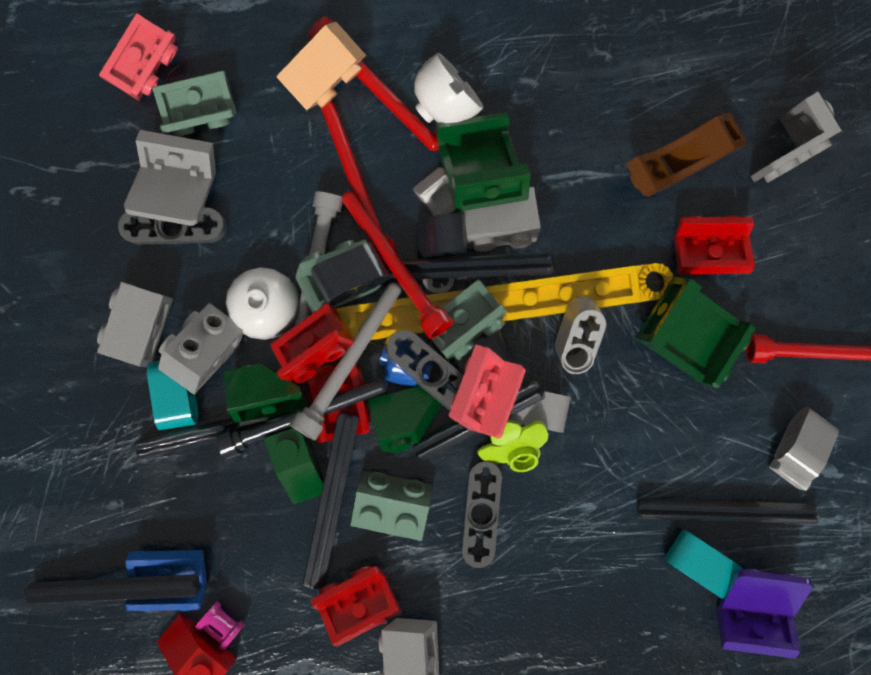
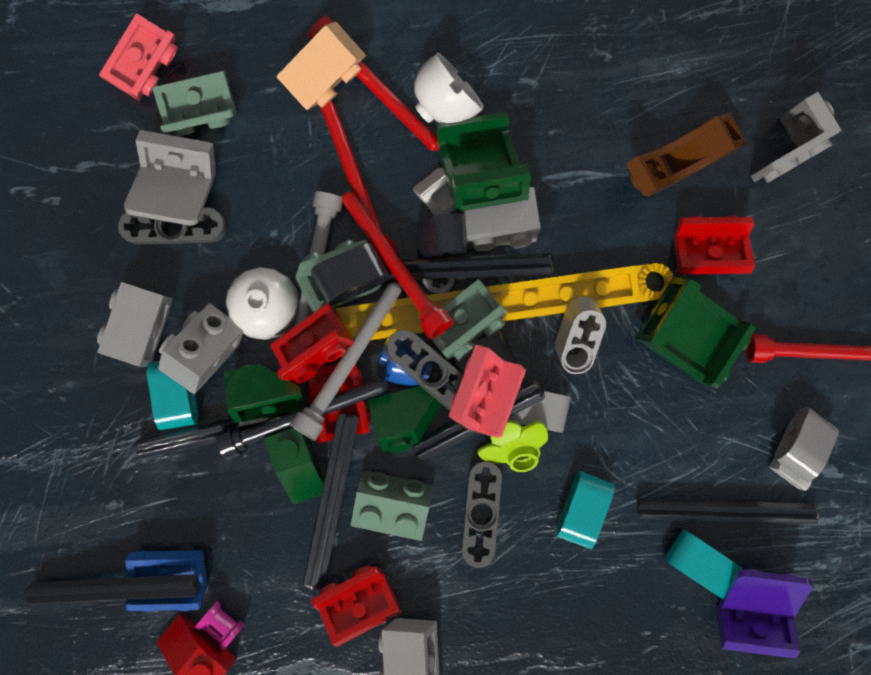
none -> teal beam [556,471,615,549]

